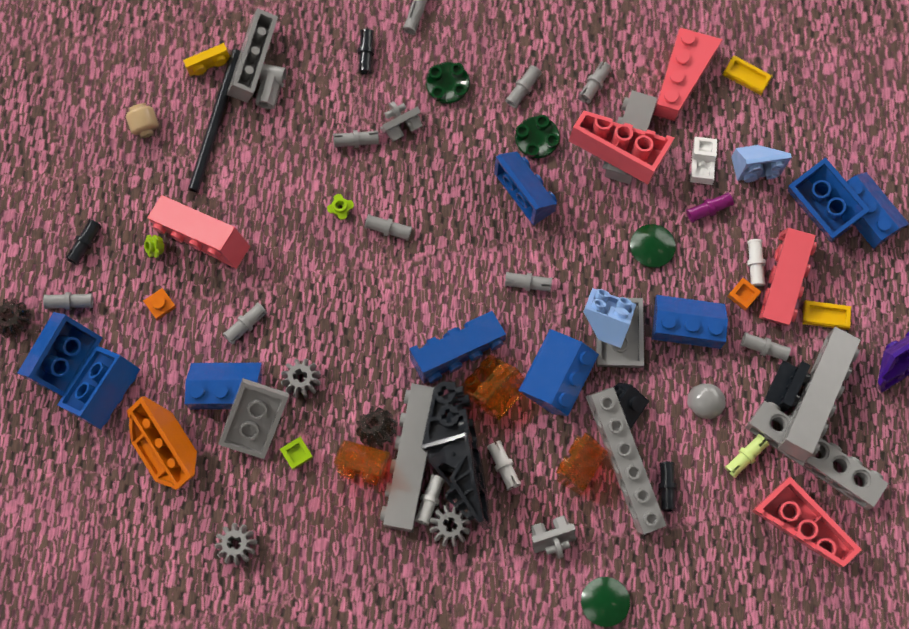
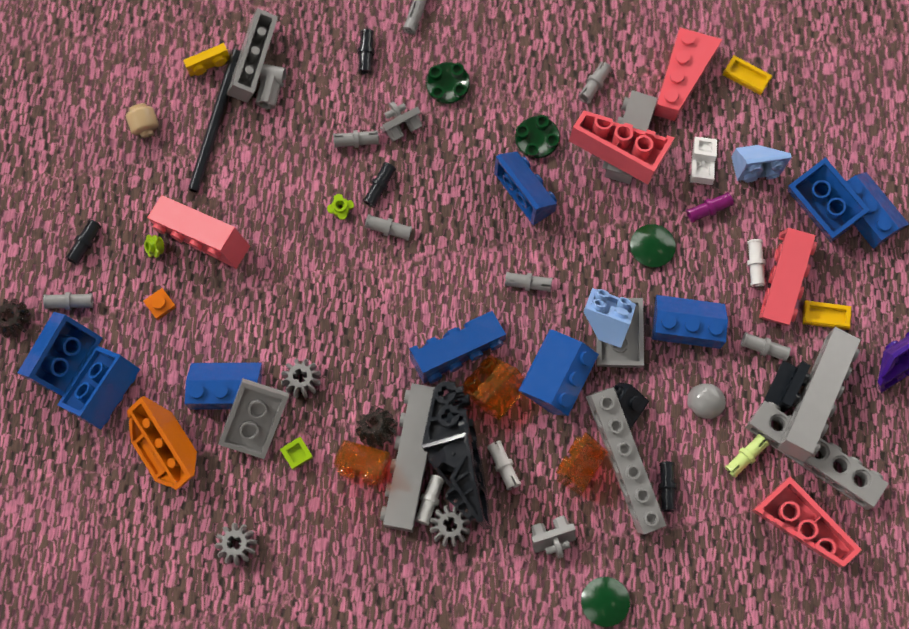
light grey pin [223,302,267,345] -> none
light grey pin [505,65,542,108] -> none
orange plate [727,278,761,311] -> none
none -> black pin [362,162,396,208]

